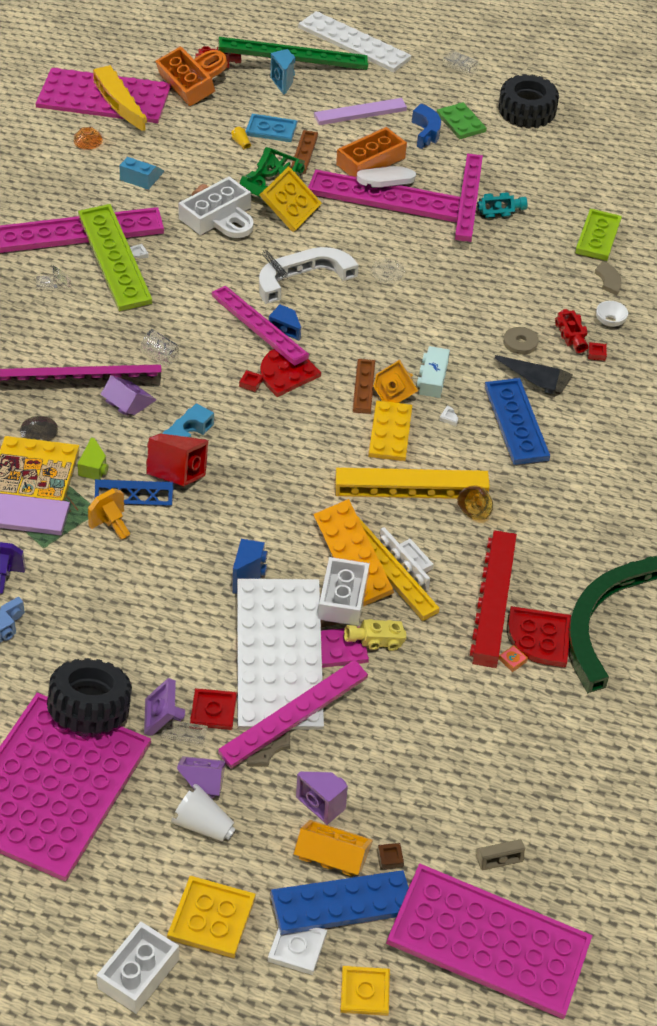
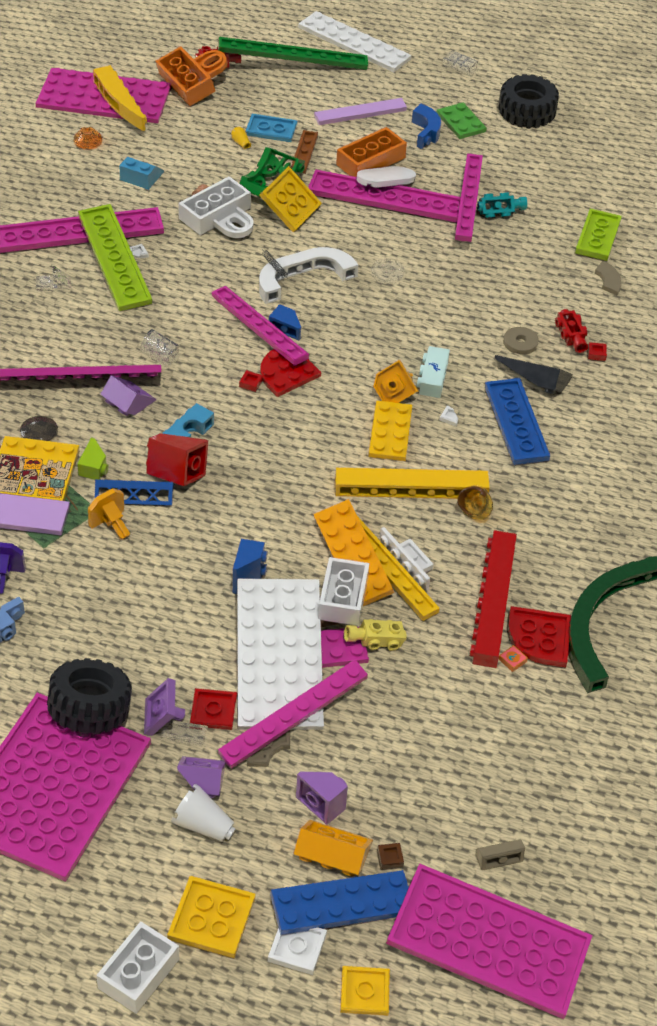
dark azure slope [270,49,295,94] -> none
dark orange tile [353,359,375,414] -> none
white piece [596,301,628,327] -> none

